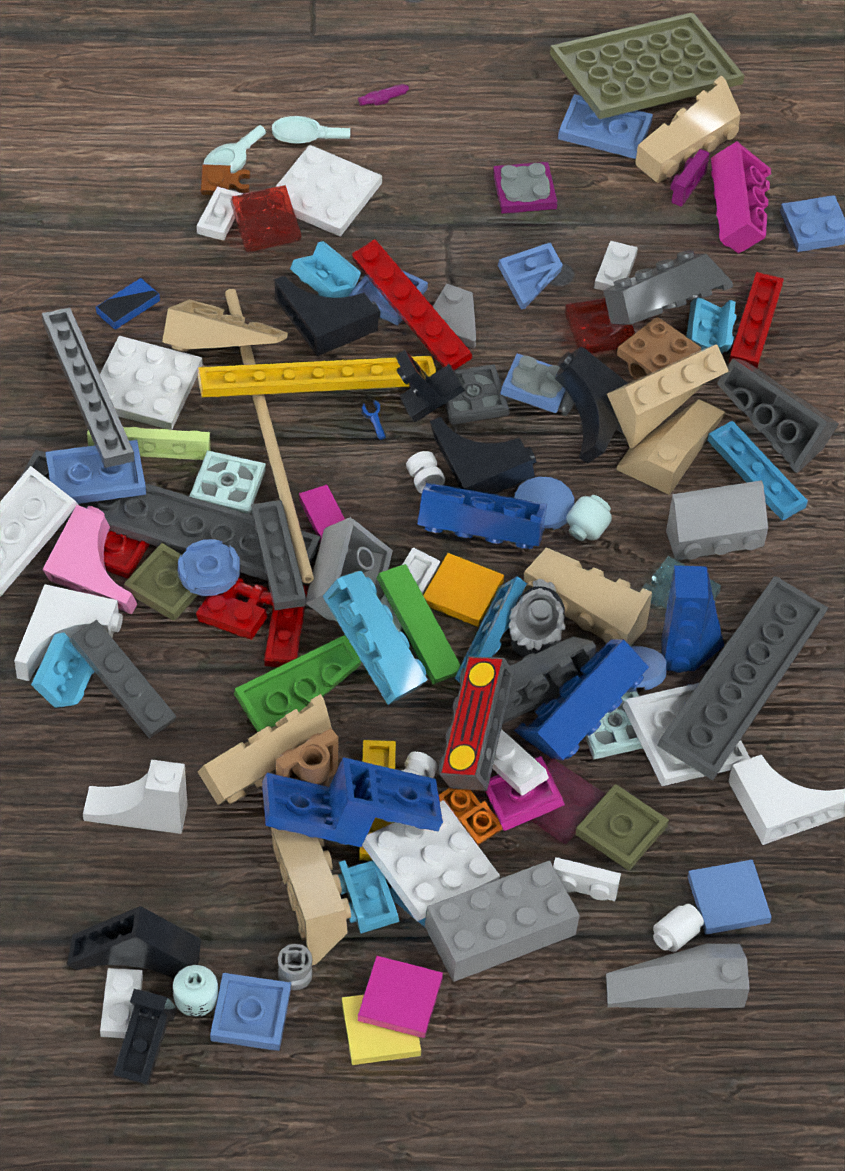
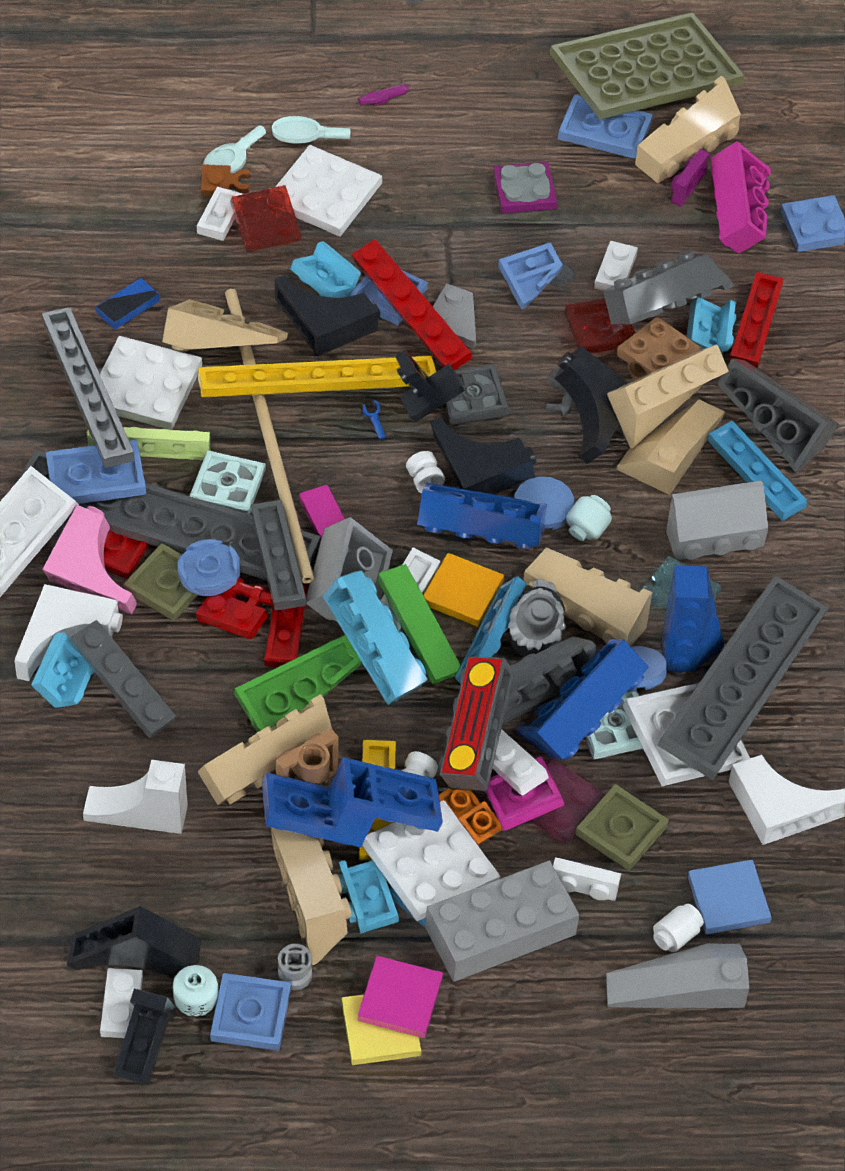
piece [500,353,566,413] -> none

